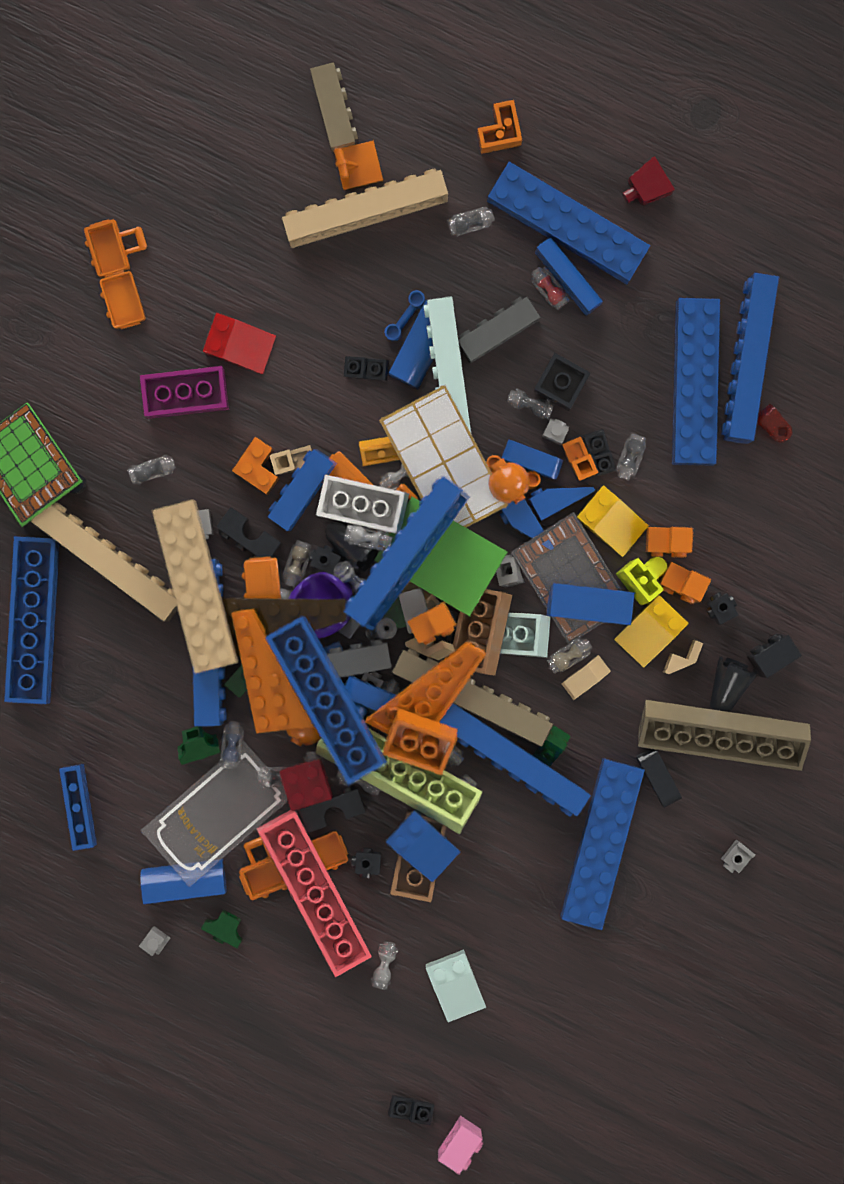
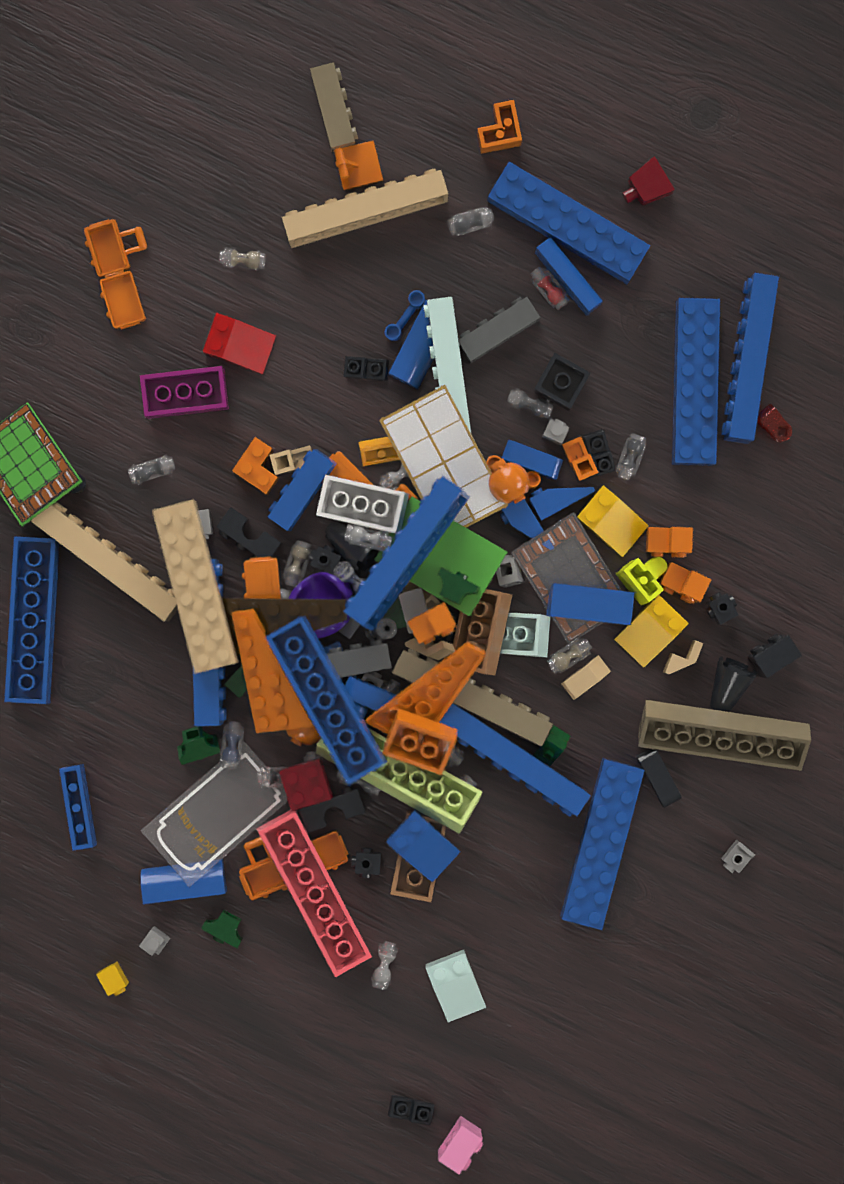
none -> yellow brick [96,962,129,996]
none -> clear piece [219,247,266,271]
none -> dark green brick [438,567,480,605]

